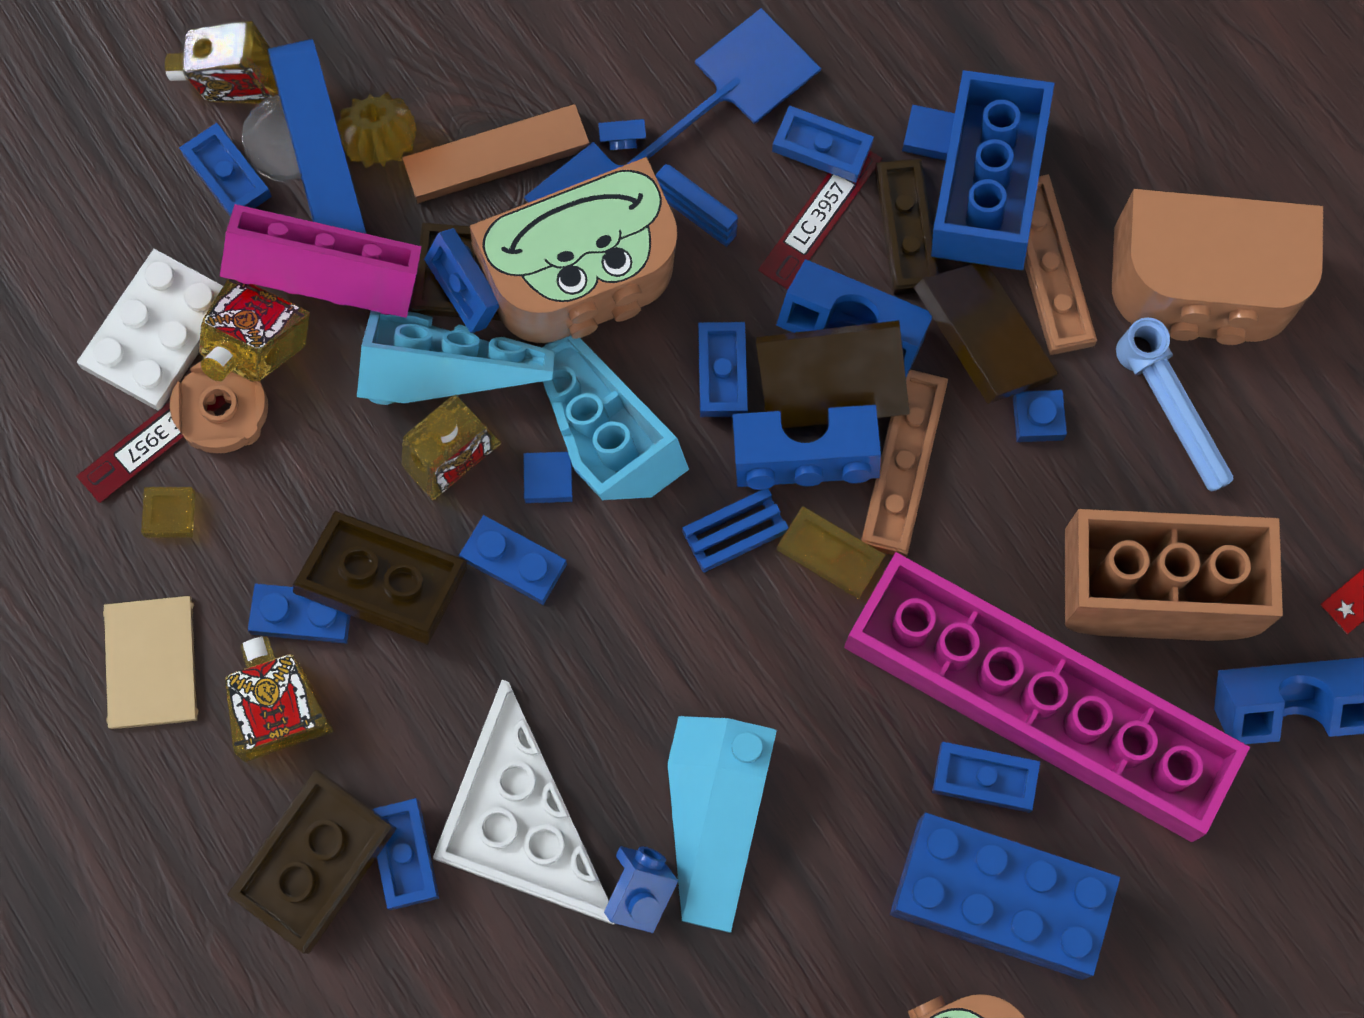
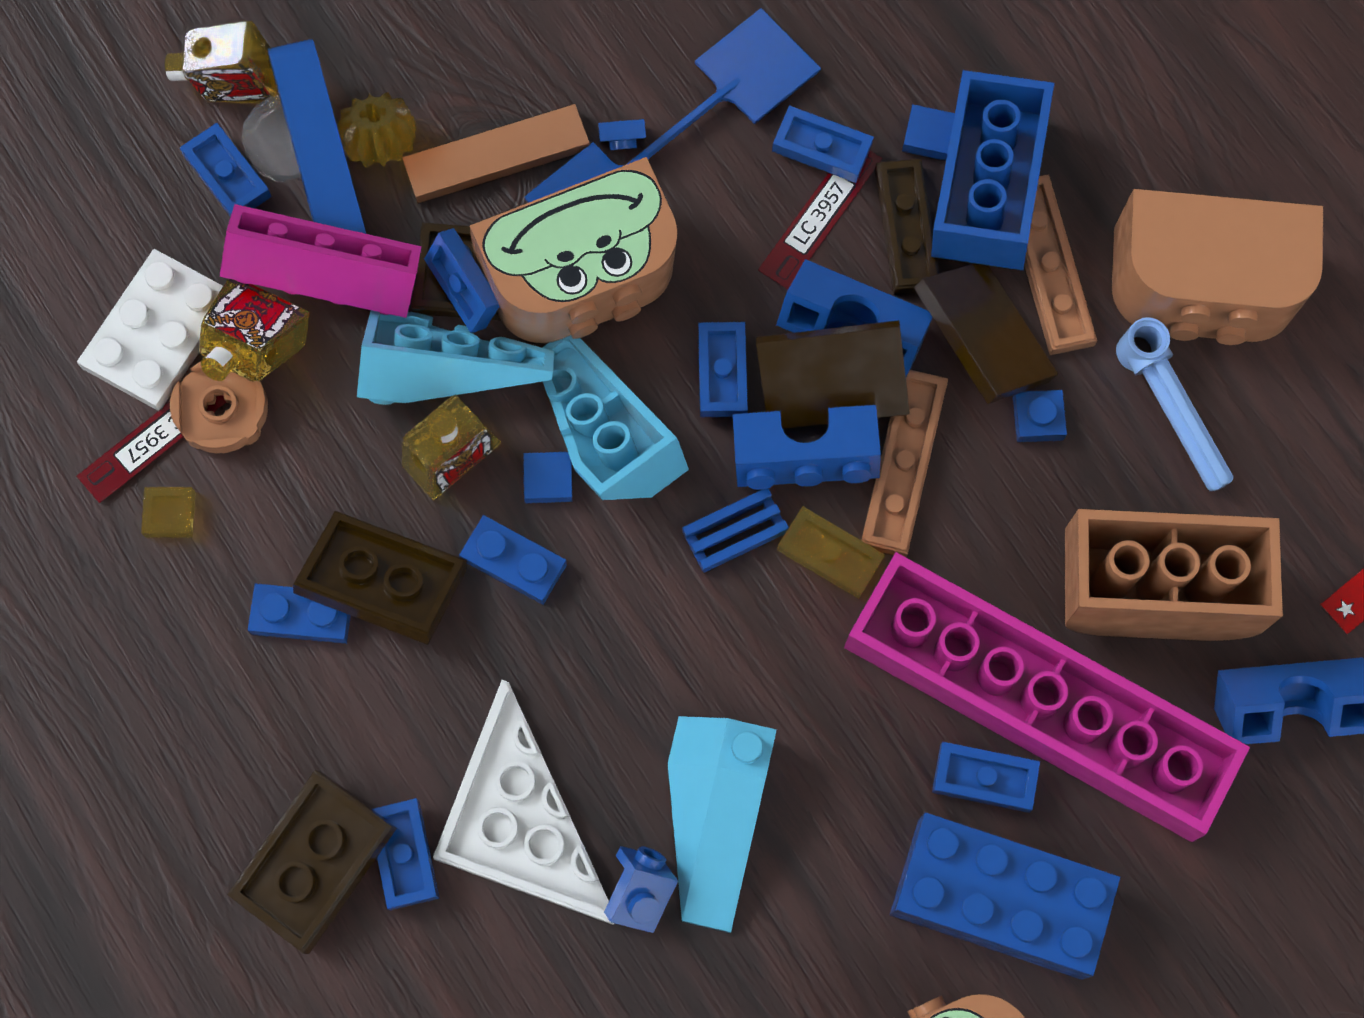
tan piece [103,596,199,730] -> none
torso [225,637,334,762] -> none
blue tile [655,164,738,247] -> none

